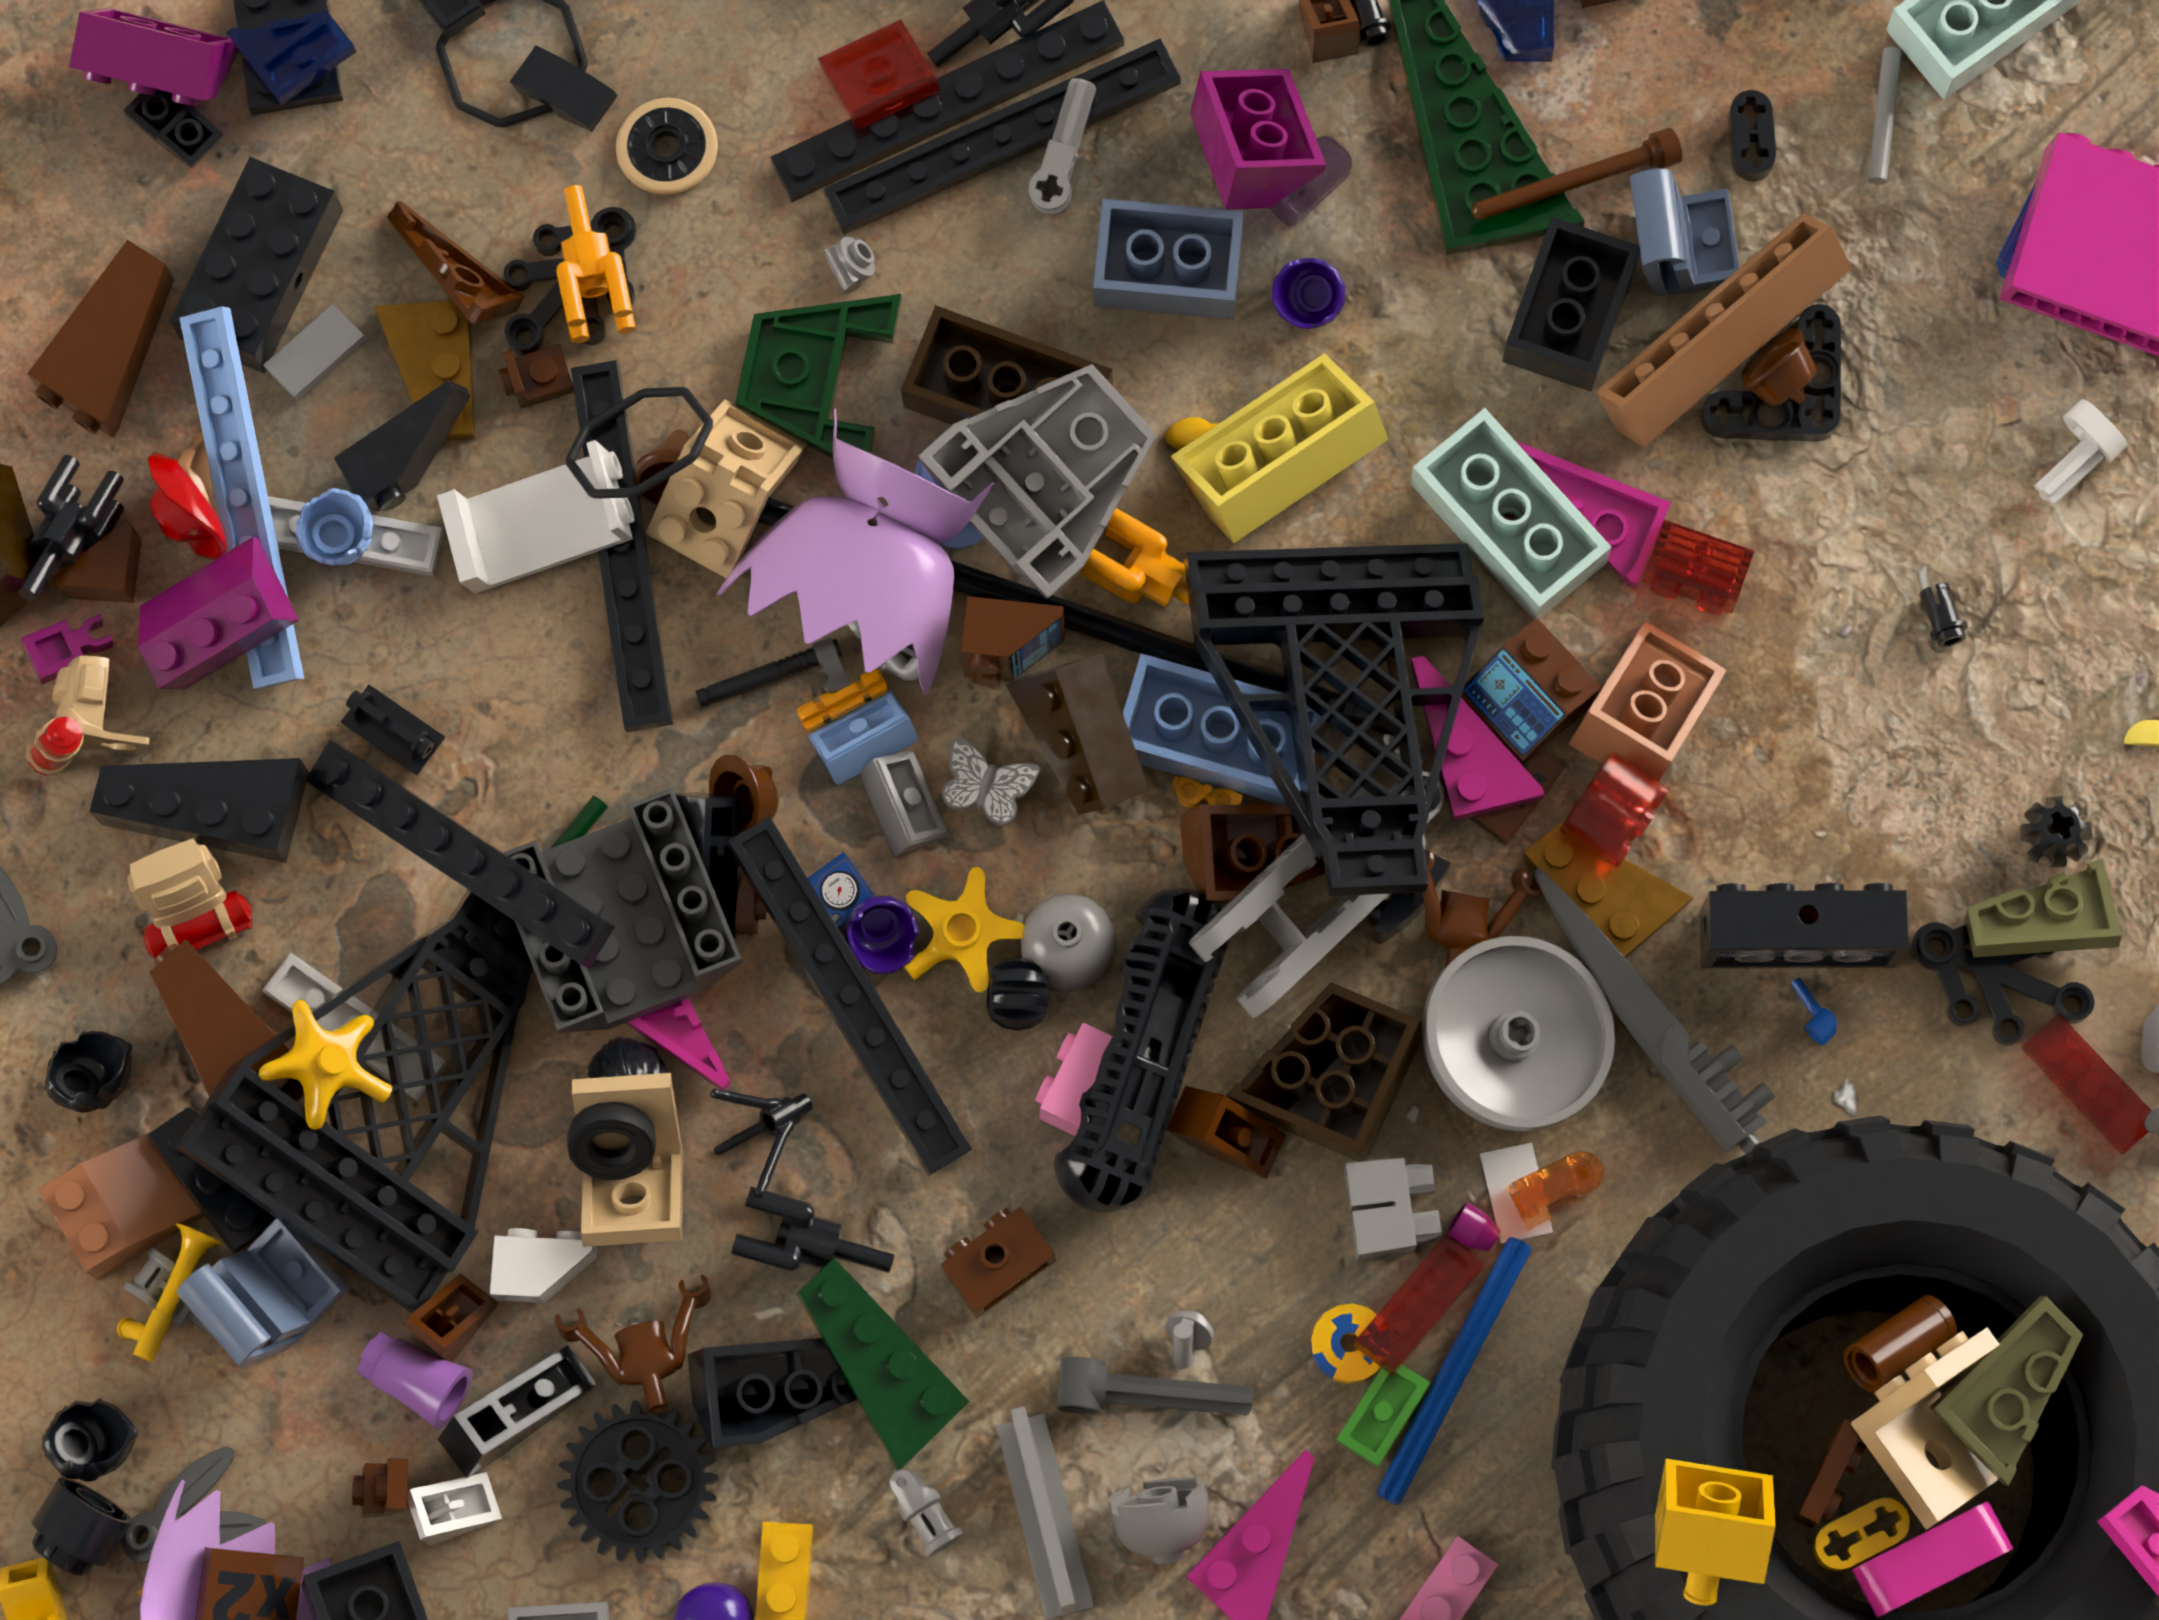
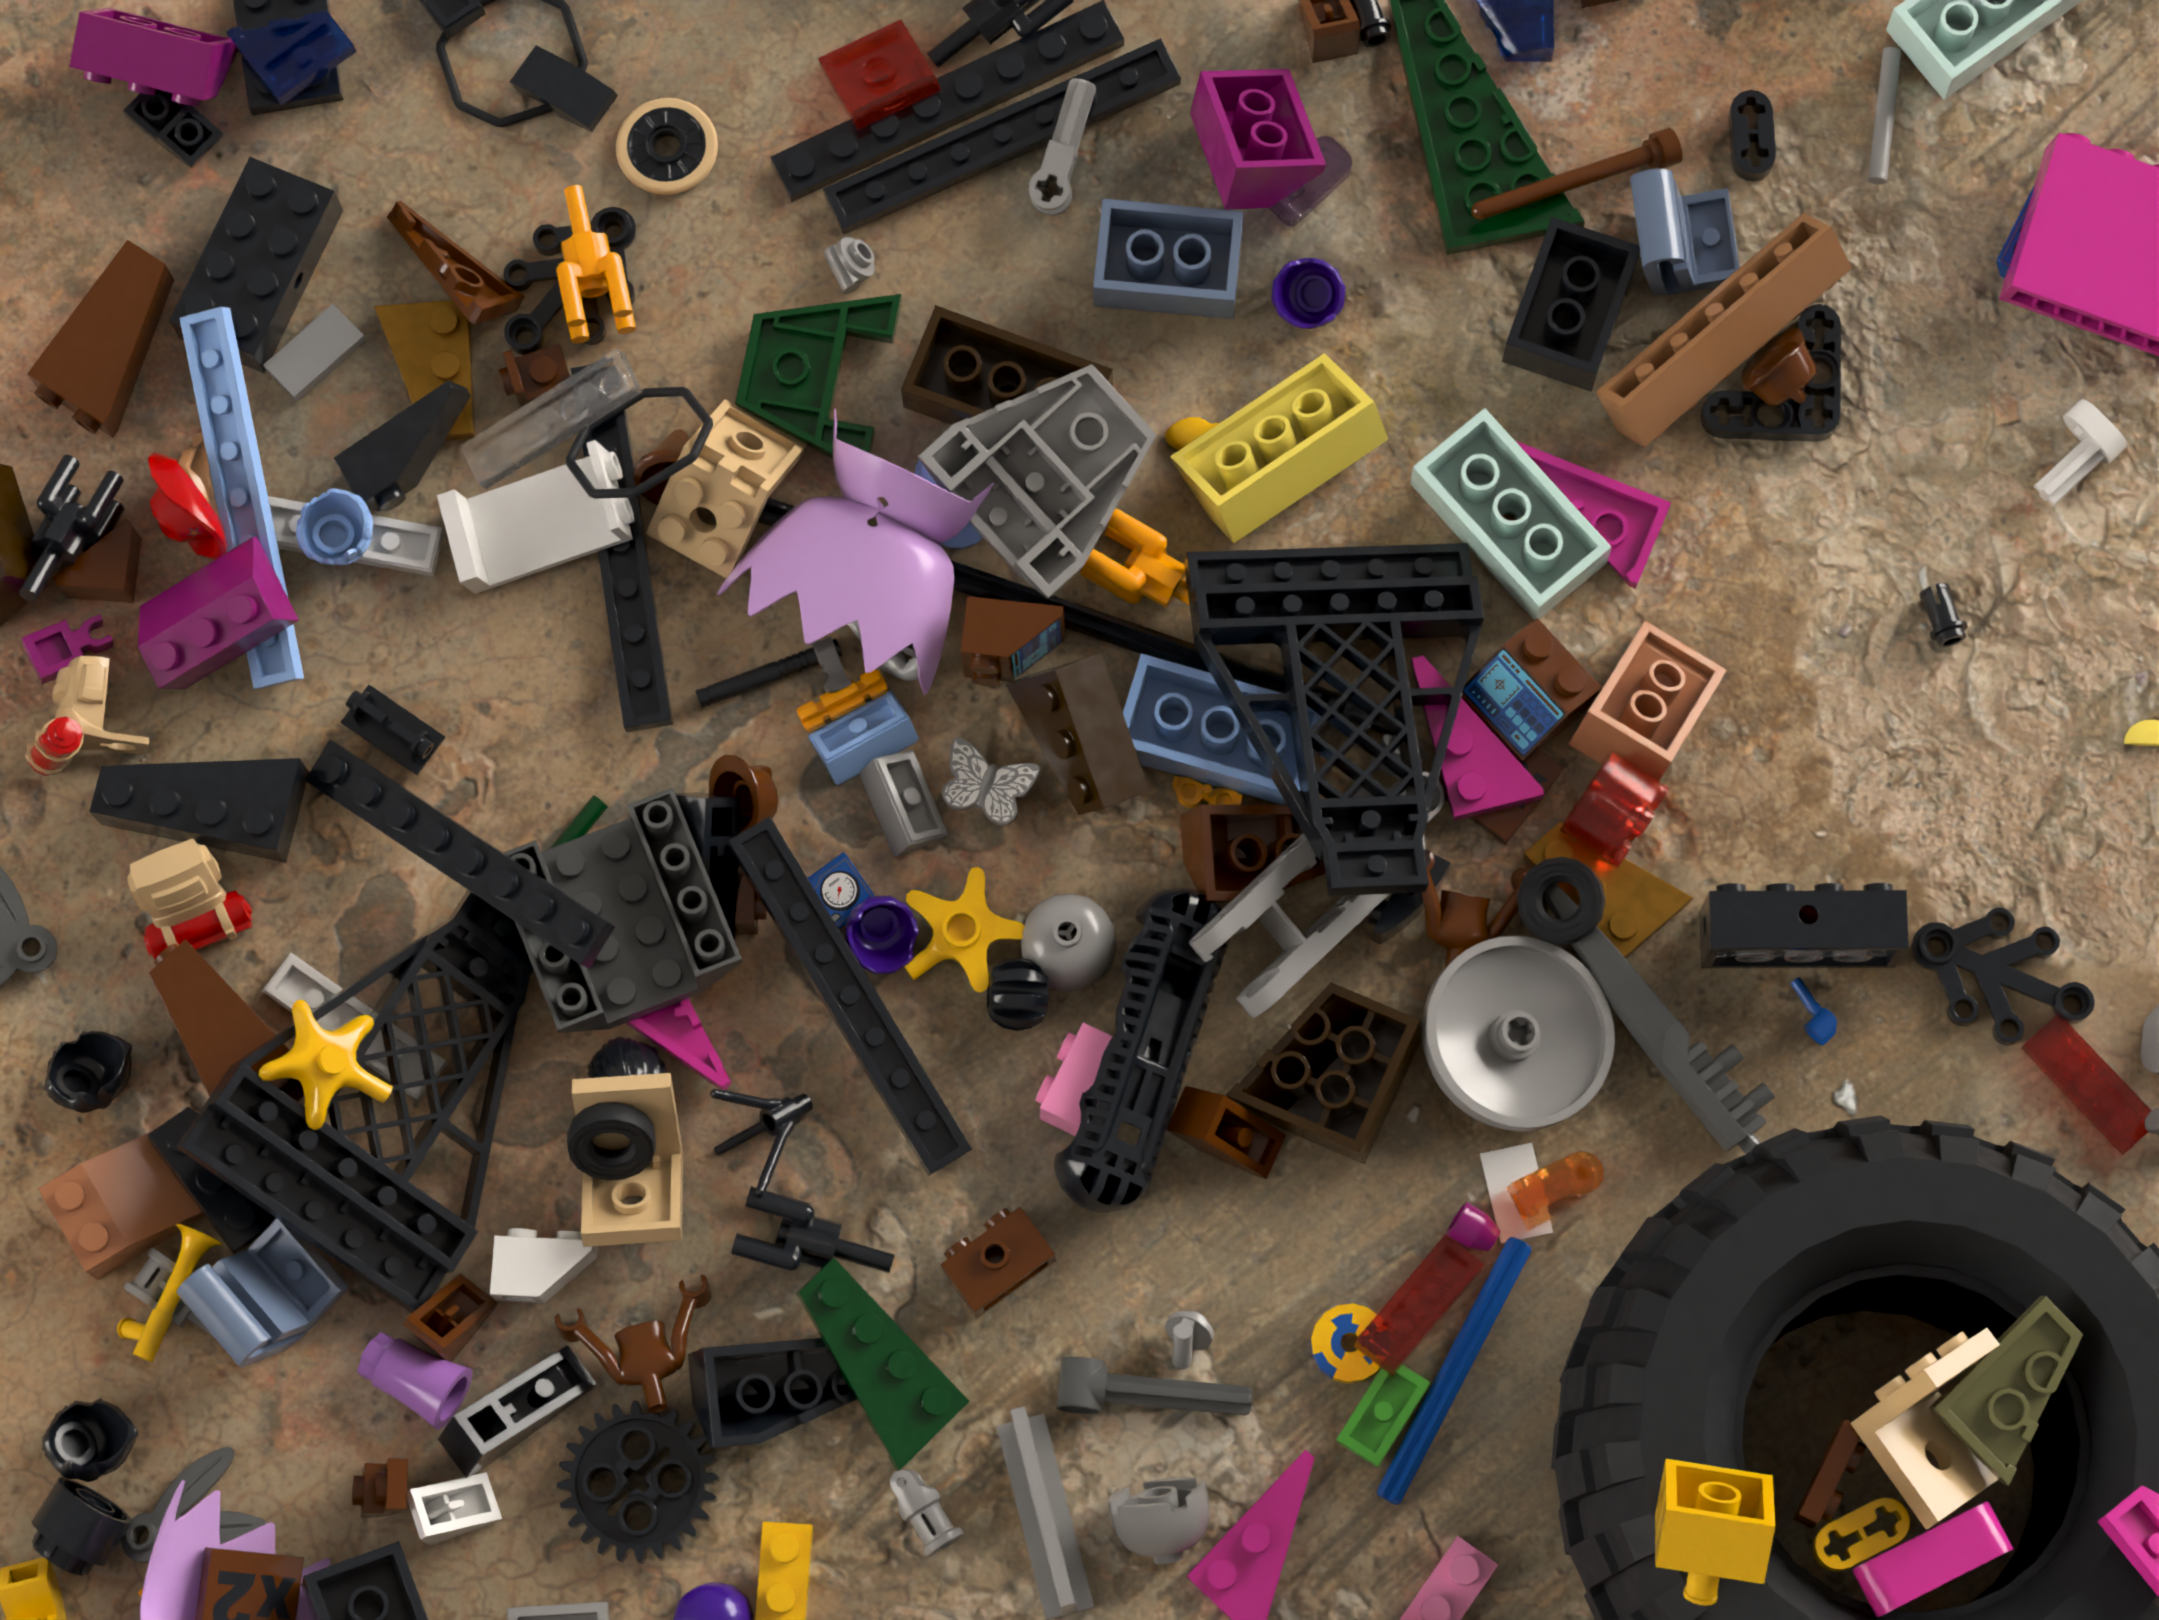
light grey hips [1344,1158,1442,1262] -> none
clear red brick [1642,520,1755,615] -> none
reddish brown pin [1844,1295,1957,1393] -> none
olive wing [1965,858,2122,957] -> none
black piece [2020,796,2093,868] -> none
none -> clear plate [461,348,643,489]
none -> black tyre [1517,857,1606,945]

